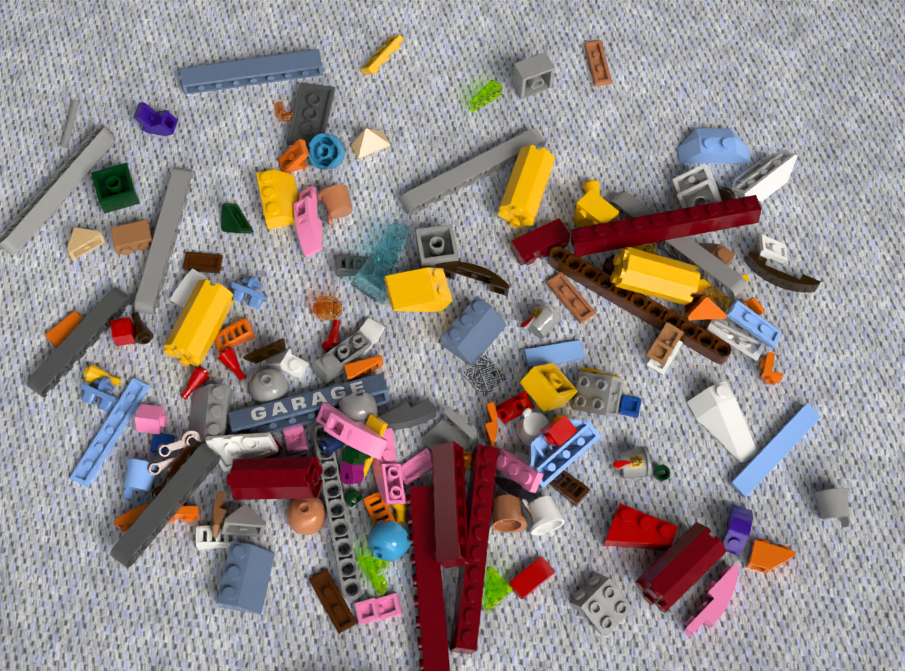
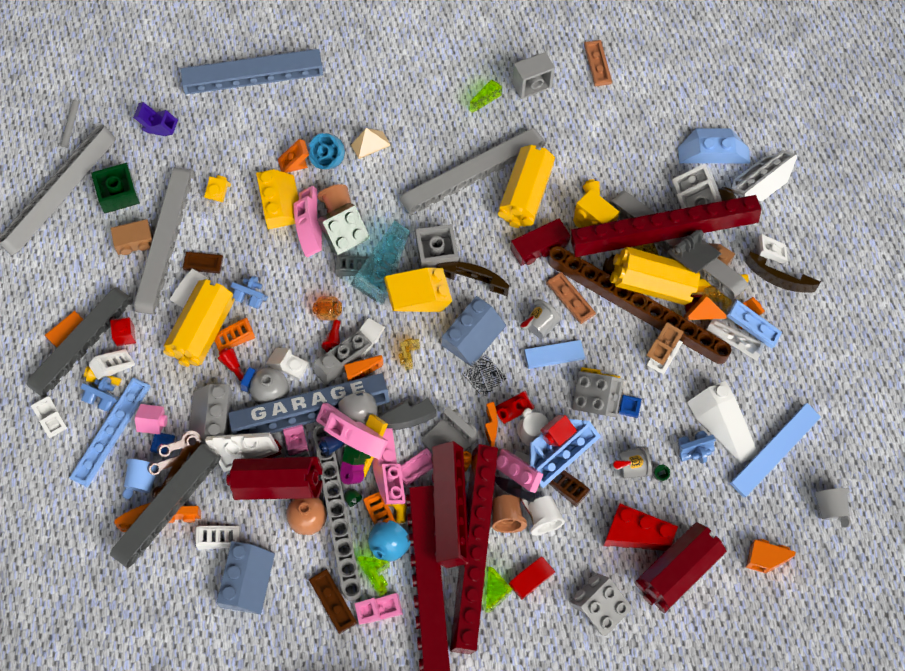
tan slope [67,227,105,261] -> none
dark brown cone [132,312,154,344] -> none
red cone [180,366,210,400] -> none
medium nougat slope [211,490,227,538] -> none
dark green slope [221,203,254,234] -> none
light grey slope [221,504,266,537] -> none
dark brown slope [243,338,286,364] -> none
clear orange arm [275,102,292,122] -> none
dark grey plate [287,83,335,148] -> none
yellow plate [359,34,404,75] -> none
yellow brick [520,362,578,412] -> none
bright pink slope [683,563,739,637] -> none
dark purple brick [722,504,753,556] -> none
orange bracket [758,352,783,385] -> none
none -> white slope [31,396,67,438]
none -> white slope [89,349,135,380]
none -> yellow bracket [204,175,231,203]
none -> blue tile [240,367,256,393]
none -> brick [317,203,370,255]
none -> clear yellow bracket [398,339,420,370]
none -> dark grey hinge [667,229,722,274]
none -> medium blue hips [678,431,716,464]

